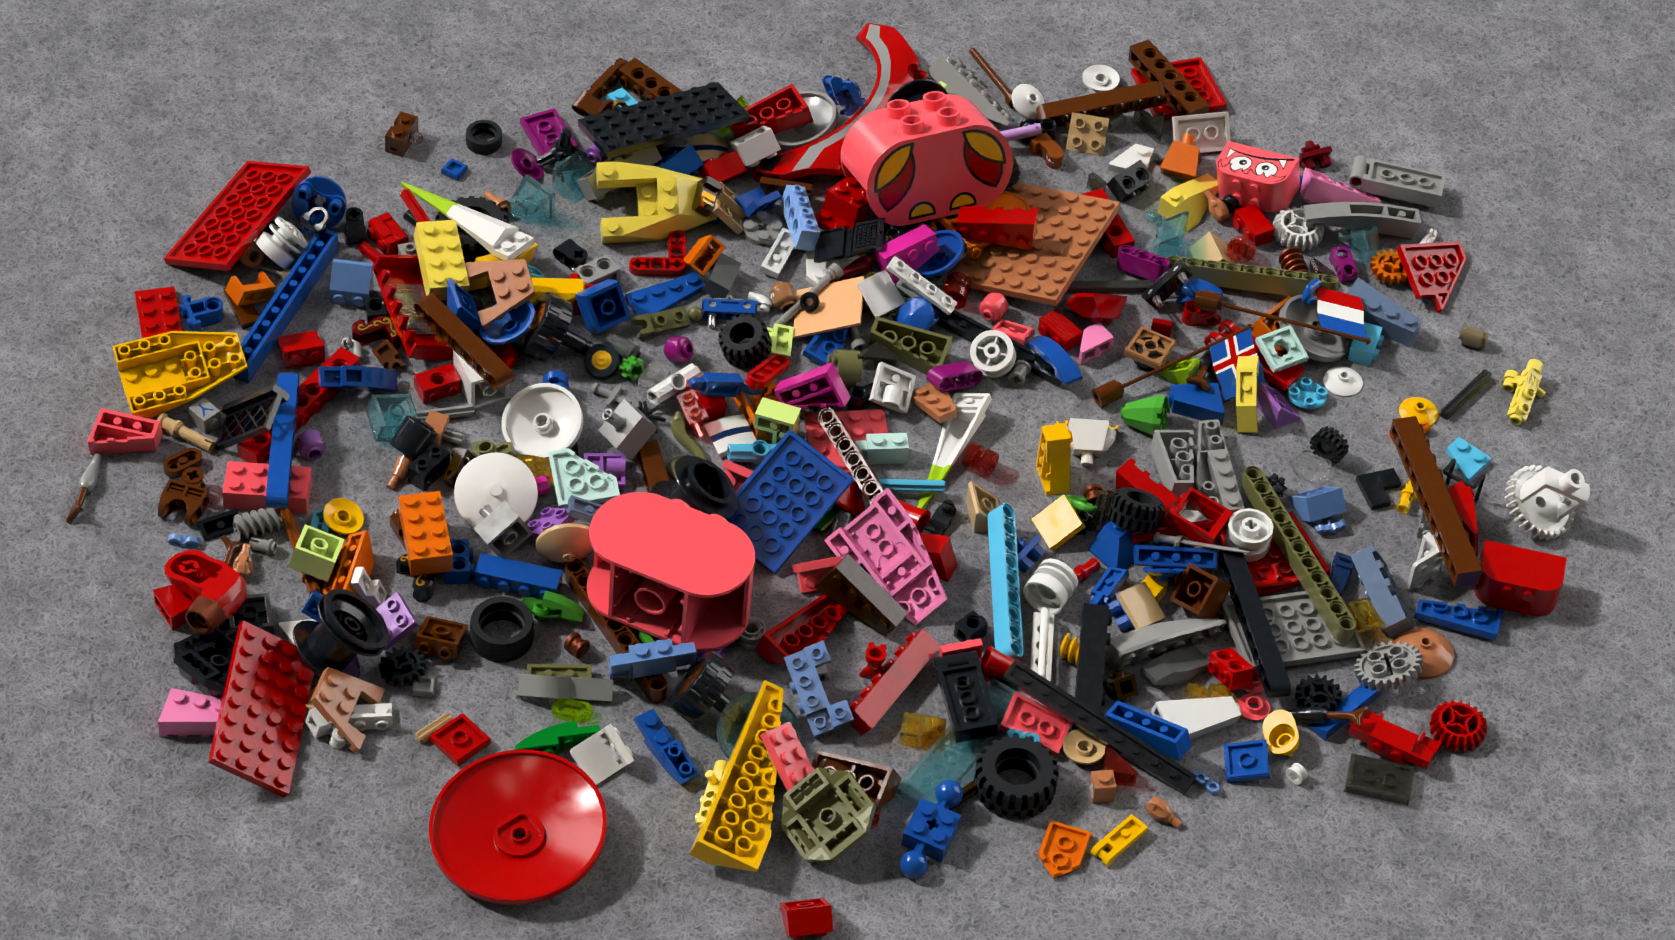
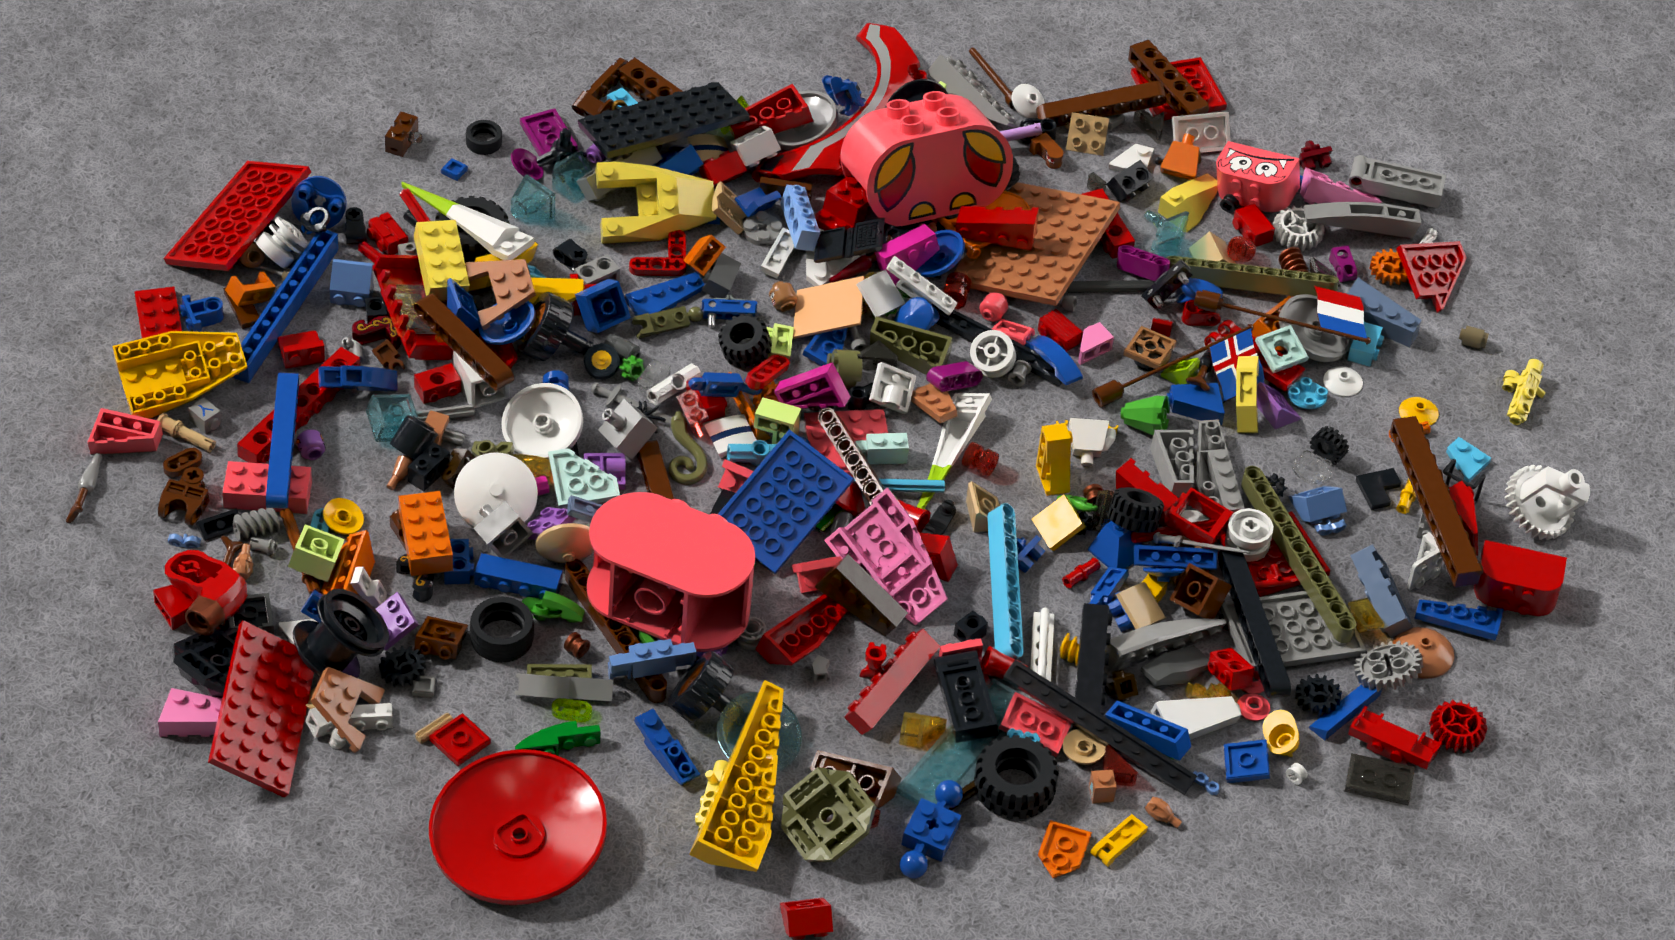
black fence [214,384,290,451] -> none
nougat cone [484,190,511,214] -> none
white bracket [570,724,634,785] -> none
black wheel [649,455,739,519] -> none
magenta head [664,336,694,363] -> none
dark brown leg [692,176,722,217] -> none
white arm [747,292,772,313] -> none
coral plate [760,722,815,791] -> none
light grey piece [772,263,844,327] -> none
medium blue bracket [784,641,854,738] -> none
black plate [800,292,820,312] -> none
white wheel [1023,559,1078,615] -> none
red wedge [1066,293,1127,323] -> none
white dish [1082,65,1120,92] -> none
nougat piece [1204,190,1230,222] -> none
piece [1286,706,1368,728] -> none
blue arm [1301,278,1322,306] -> none
dark blue piece [1330,552,1355,596] -> none
clear light blue slope [1338,225,1382,256] -> none
black axle [1440,369,1492,420] -> none

